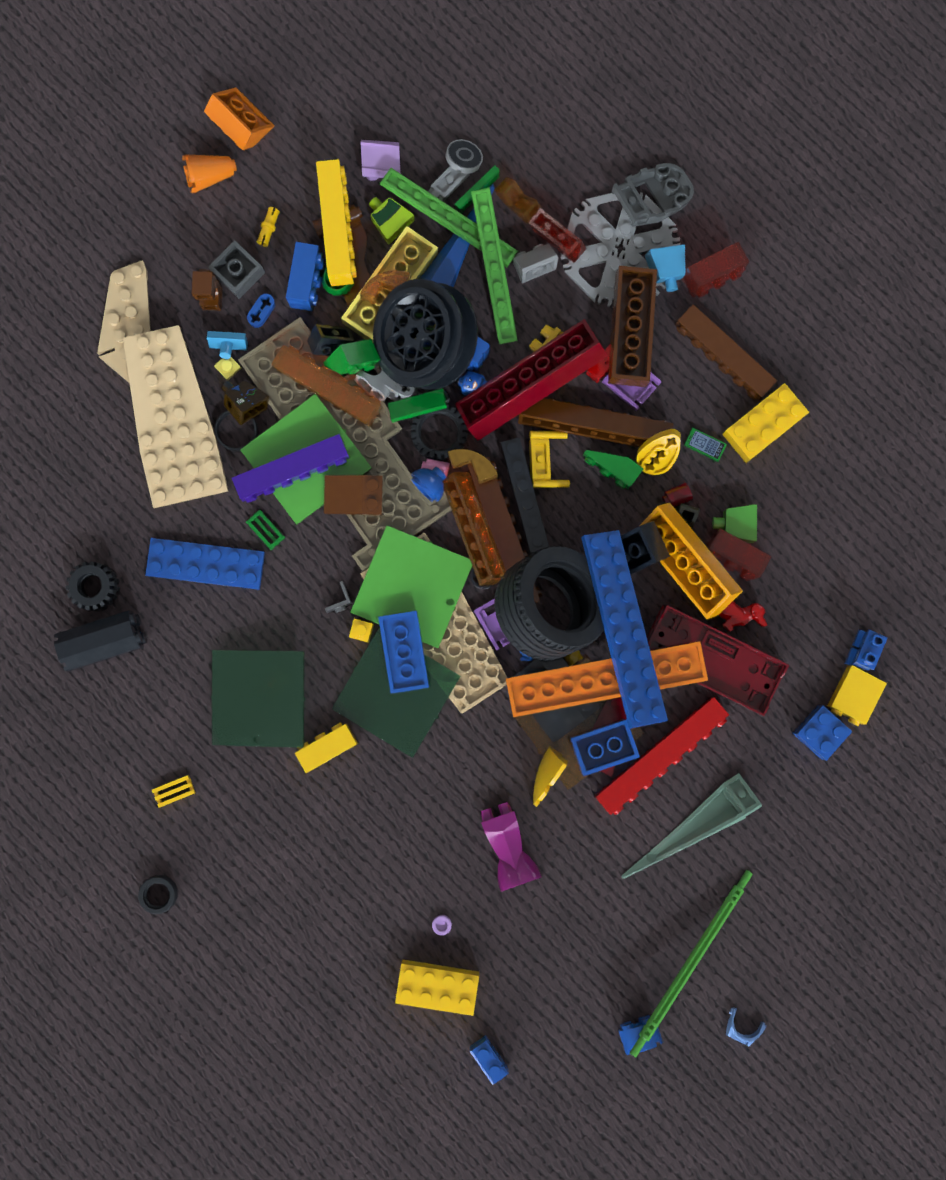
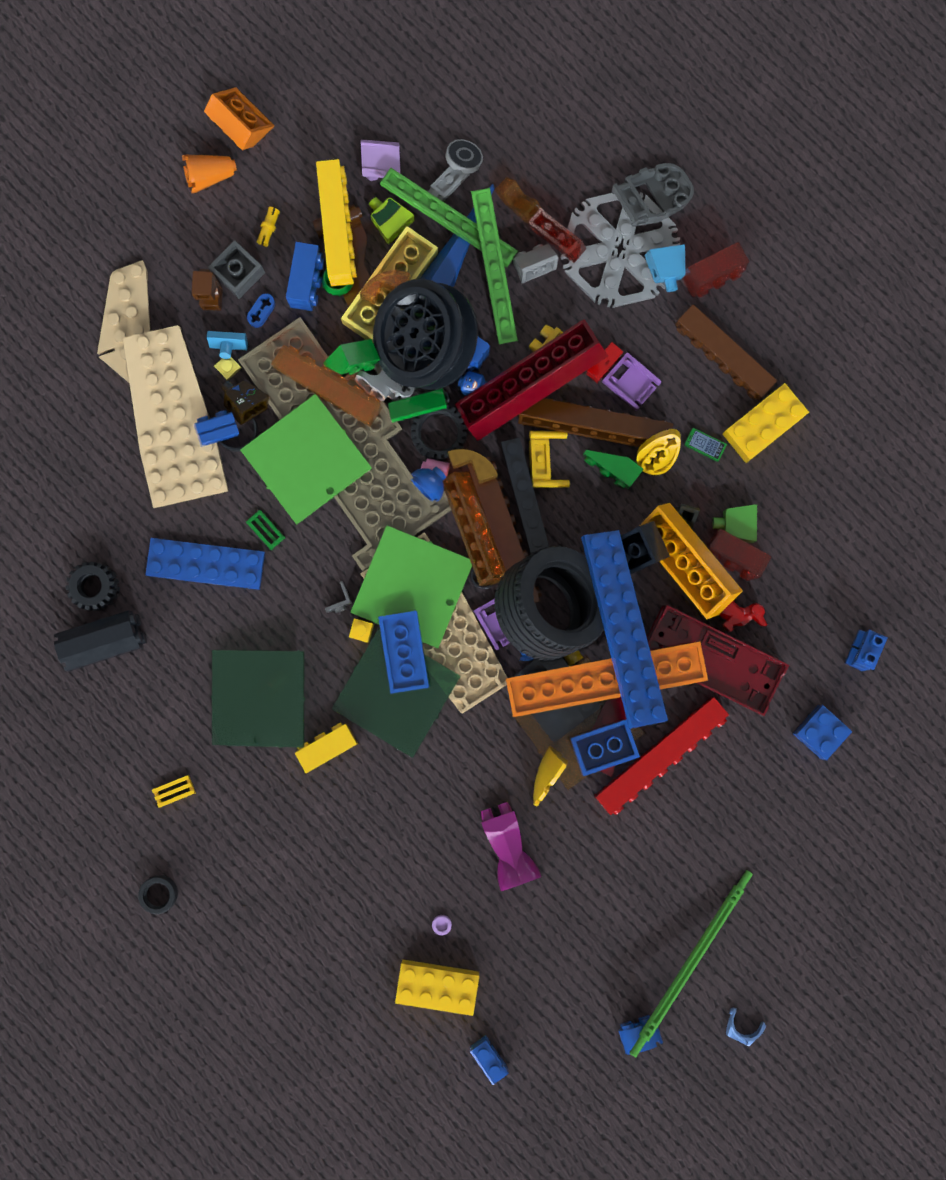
dark purple brick [232,434,349,503] -> none
black brick [307,324,355,356] -> none
reddish brown slope [324,475,383,516] -> none
green tile [455,165,500,214] -> none
reddish brown brick [608,266,657,387] -> none
sand green plate [622,773,762,879] -> none
dark red brick [662,483,693,508] -> none
yellow brick [827,665,887,726] -> none
none -> blue brick [194,410,239,447]

